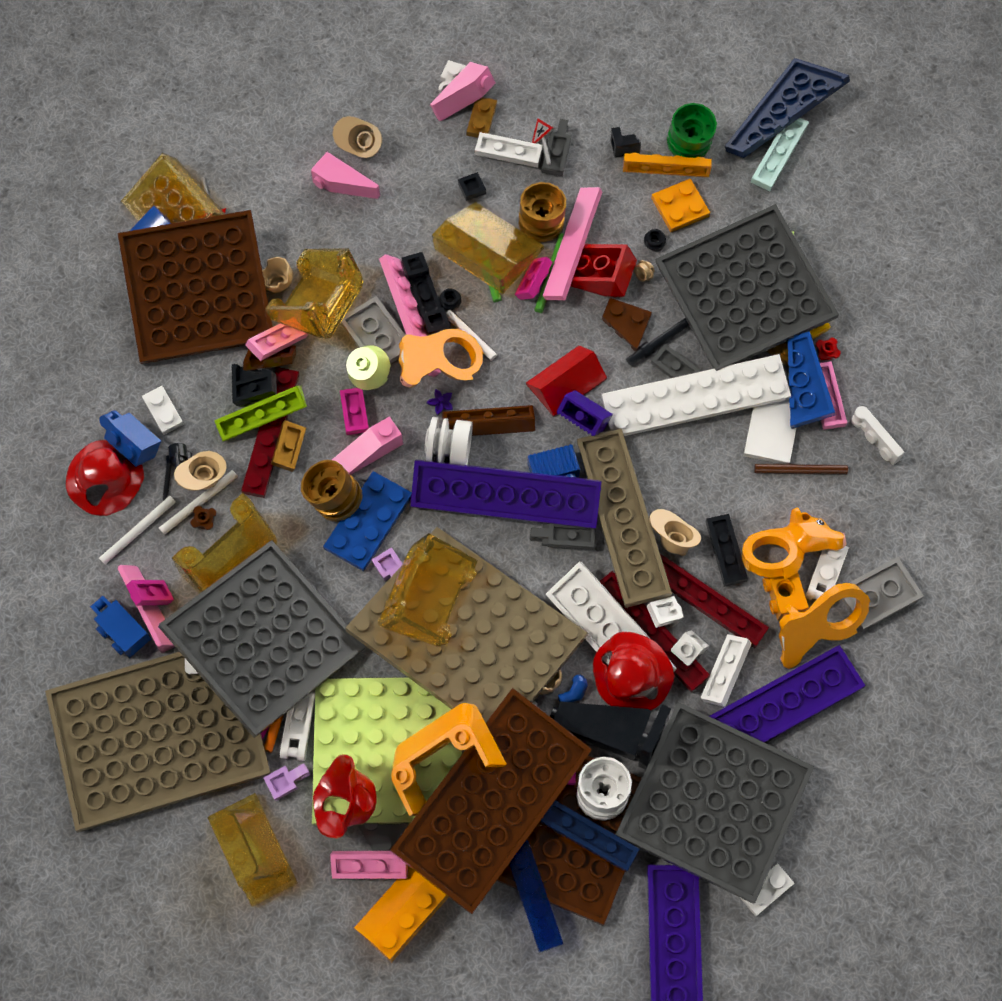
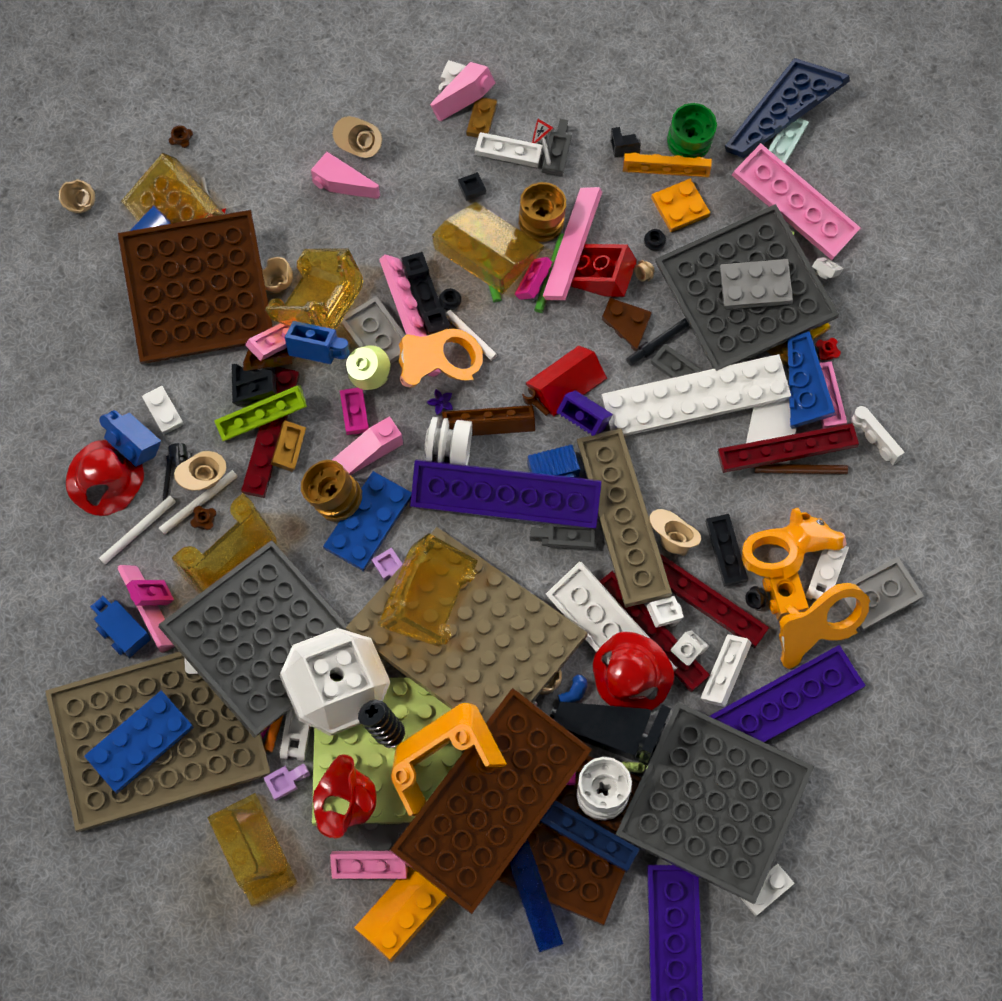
none -> tan hair [59,179,95,213]
none -> blue plate [84,690,194,794]
none -> reddish brown plate [169,126,193,148]
none -> white piece [280,628,390,736]
none -> blue brick [285,321,350,364]
none -> black piece [358,700,405,749]
none -> reddish brown hand [522,388,550,416]
none -> yellowish green piece [622,761,648,773]
none -> dark red plate [717,423,859,473]
none -> light grey plate [720,259,793,310]
none -> bright pink plate [732,144,860,260]
none -> black plate [745,586,768,609]
none -> white plate [812,257,844,279]

